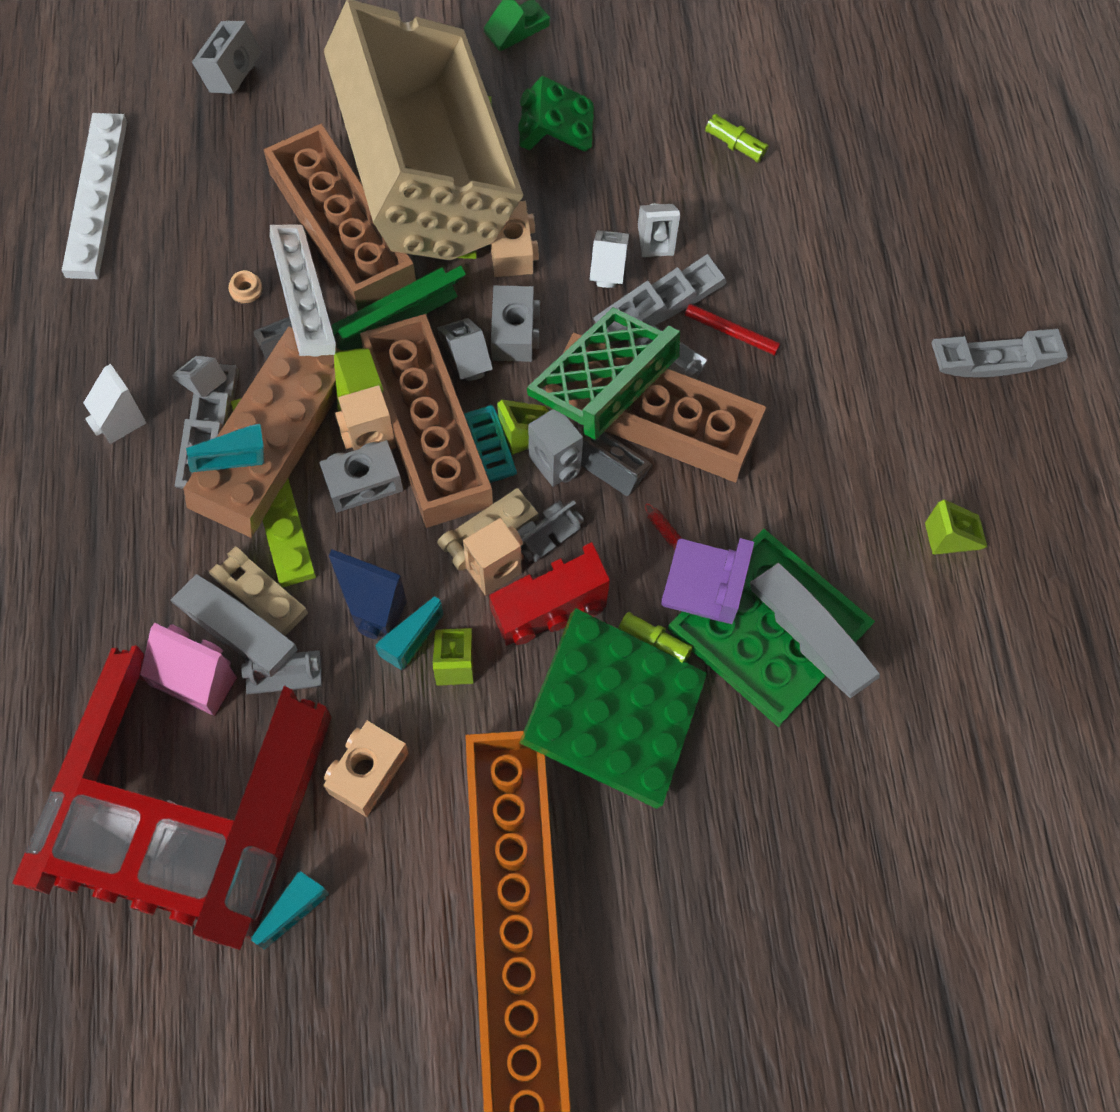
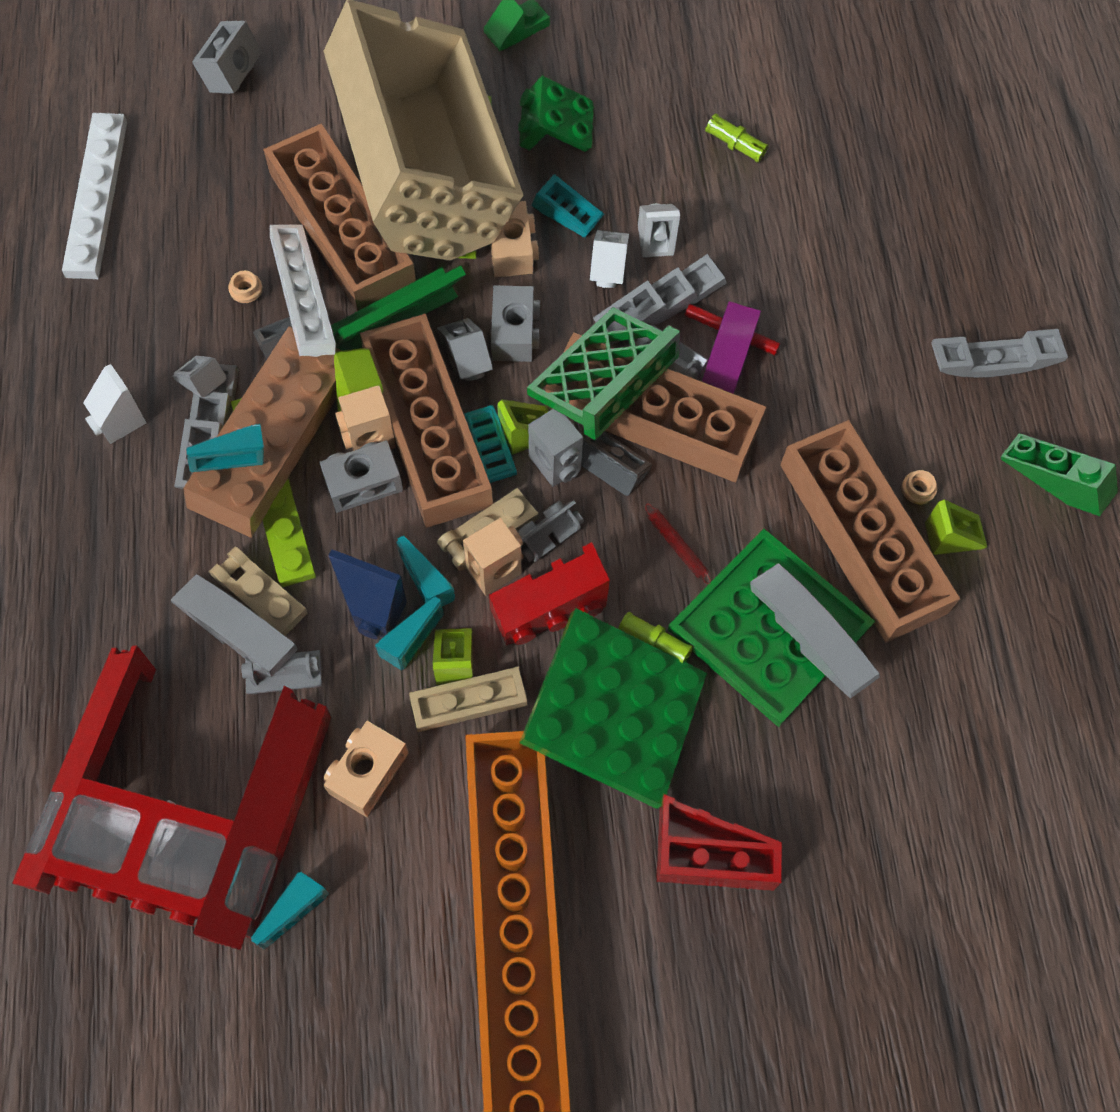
bright pink slope [140,623,237,716] -> none
medium lavender bracket [661,538,754,624] -> none
none -> teal slope [396,536,455,606]
none -> tan plate [409,667,527,732]
none -> teal slope [531,174,604,238]
none -> red wedge [656,794,782,891]
none -> magenta slope [702,301,761,394]
none -> nougat brick [780,420,960,643]
none -> light nougat plate [901,470,937,505]
none -> green slope [1001,433,1118,516]

